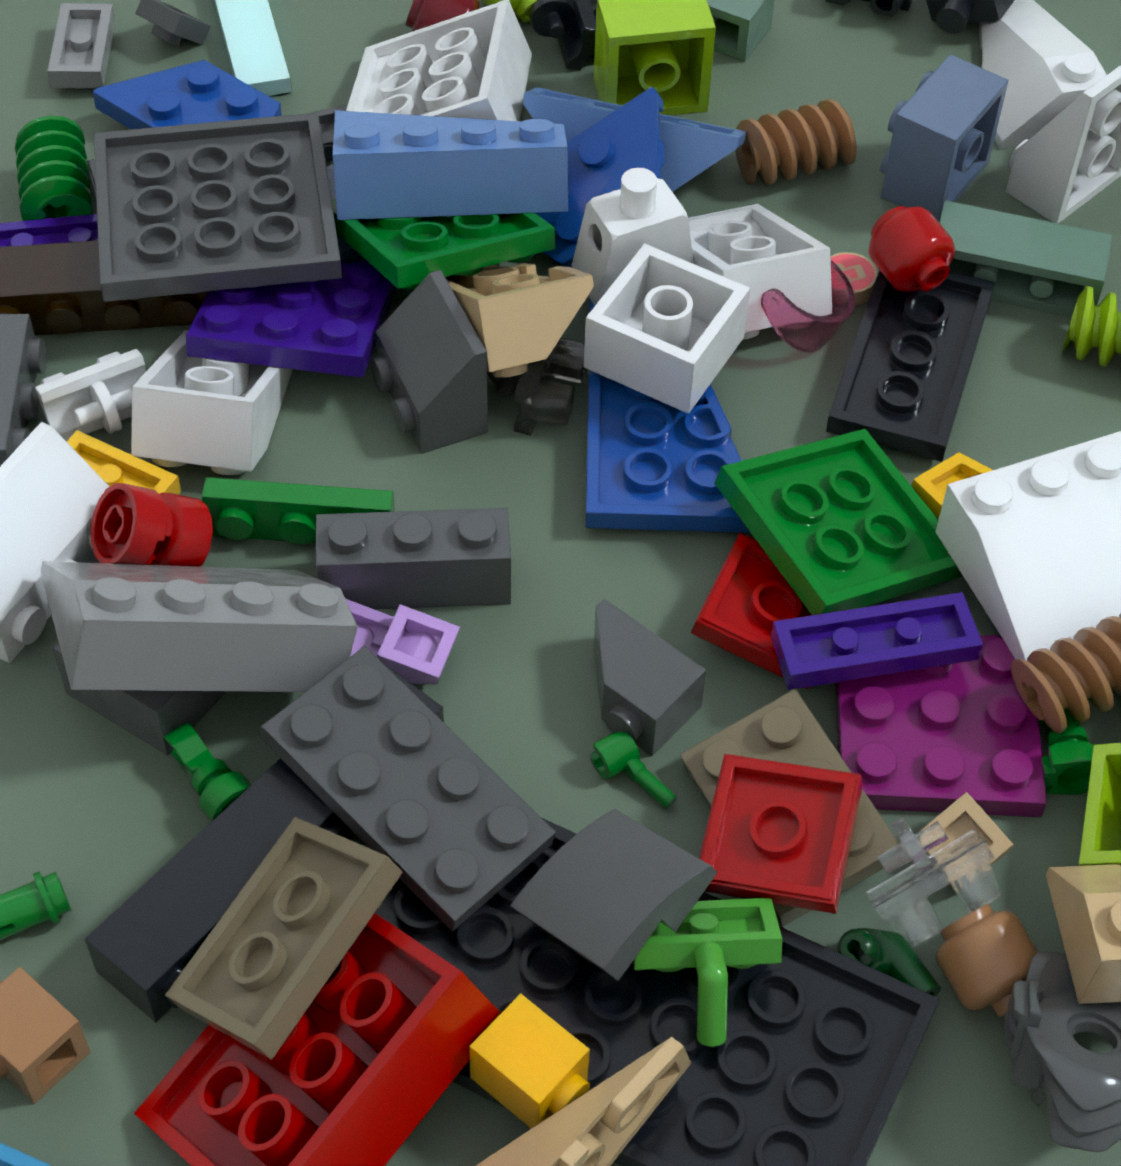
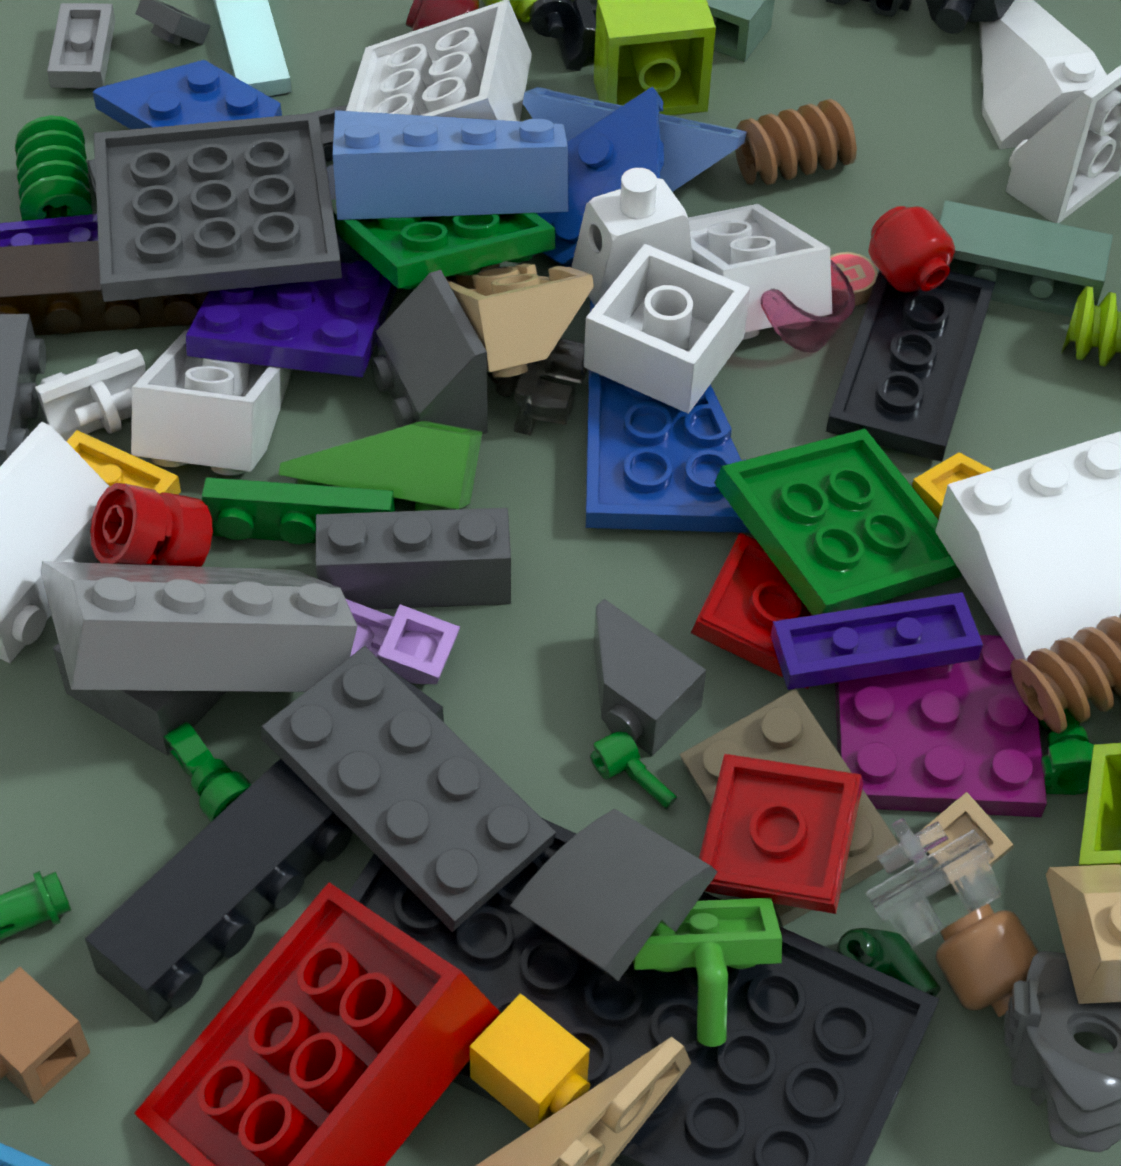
dark tan plate [165,817,403,1060] -> none
sand blue brick [880,54,1009,222] -> none
none -> bright green slope [278,421,482,511]

